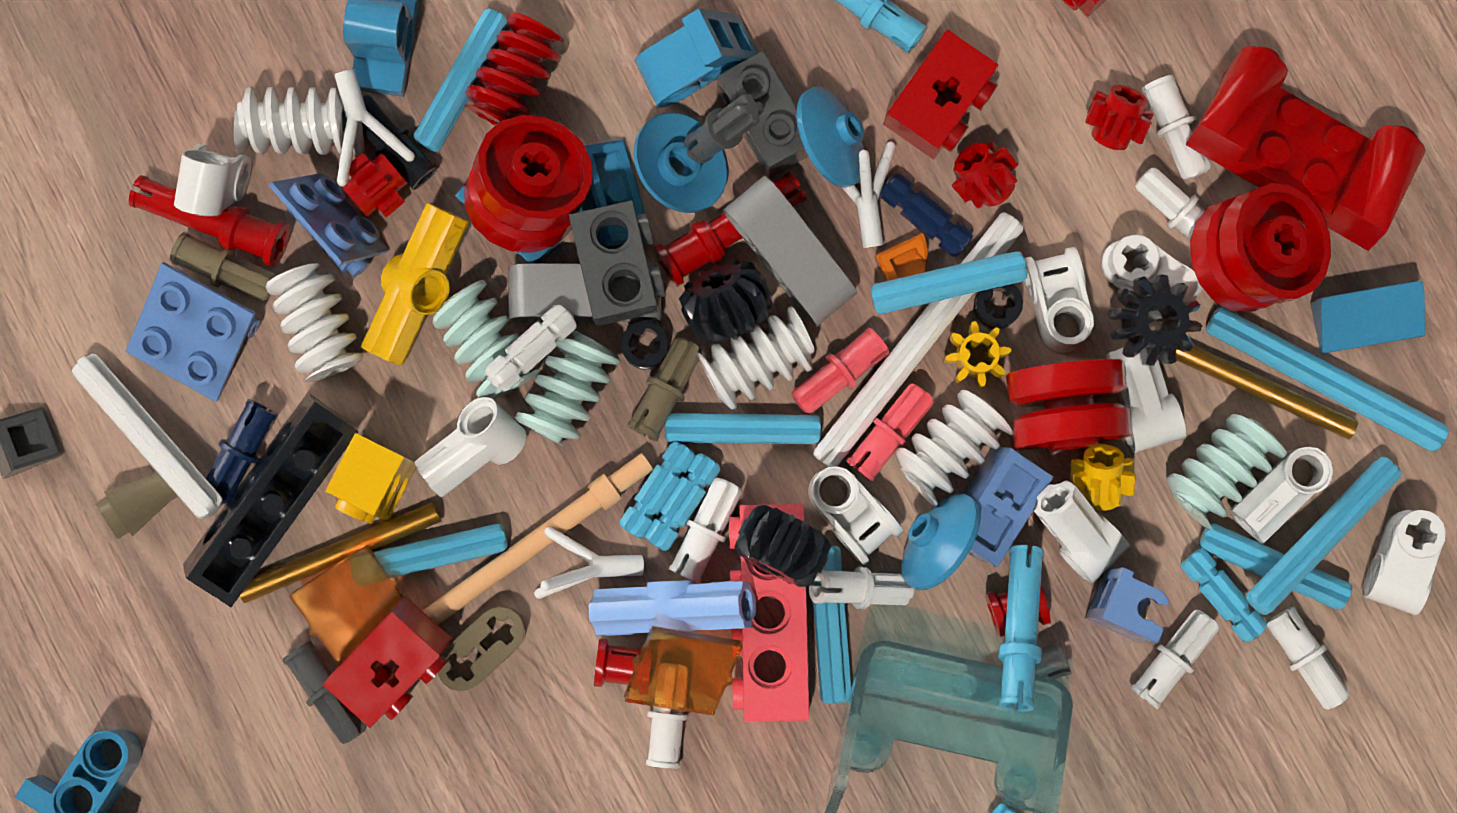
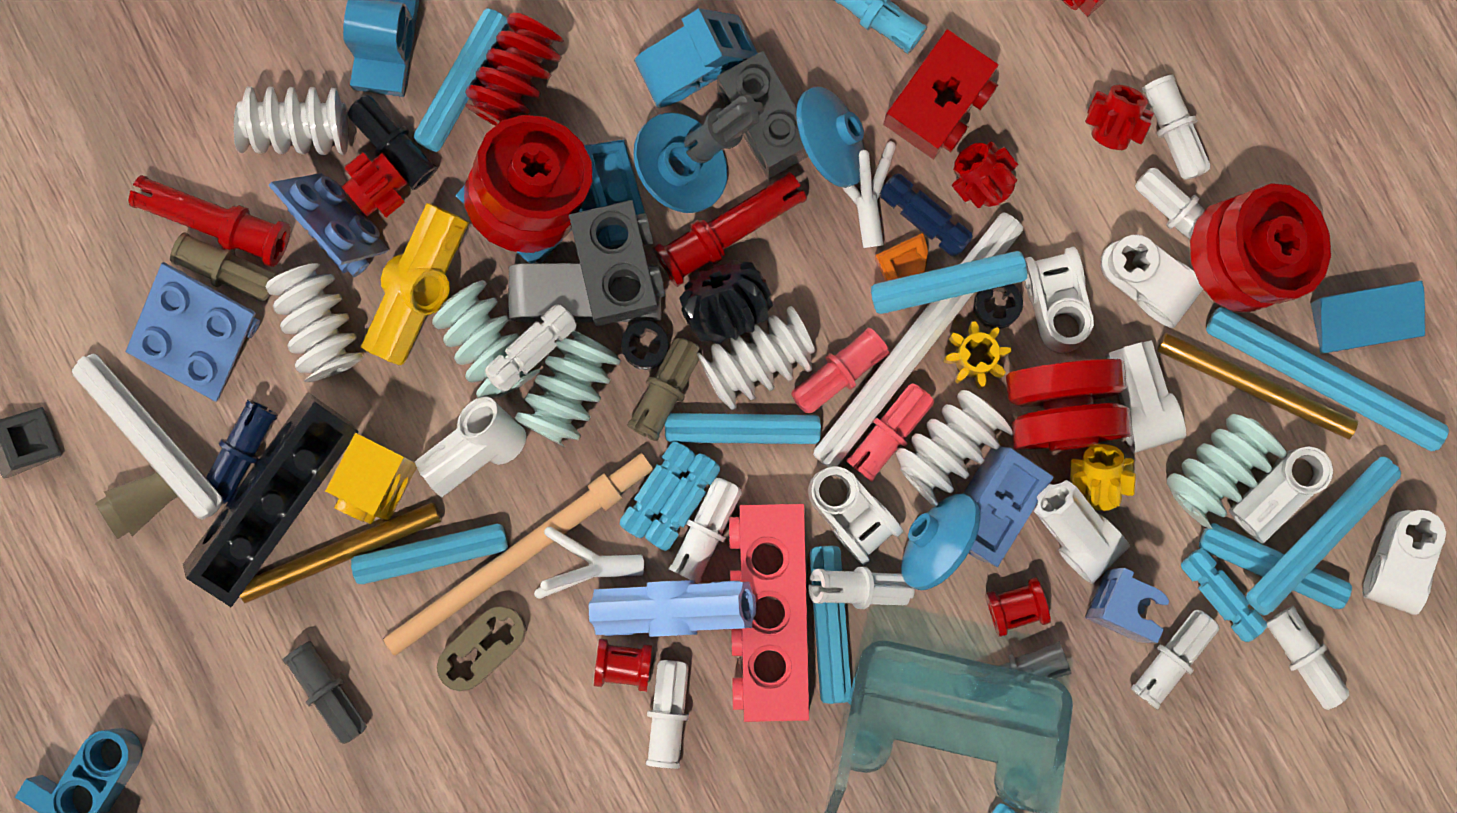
white piece [174,144,252,216] -> none
clear orange piece [289,545,404,665] -> none
red brick [322,595,452,728] -> none
white plant [334,69,415,187] -> none
clear orange piece [624,626,743,716] -> none
light grey beam [723,176,857,327] -> none
black gear [734,505,832,587] -> none
medium azure pin [998,545,1044,712] -> none
black gear [1108,275,1203,366] -> none
red piece [1185,46,1426,251] -> none

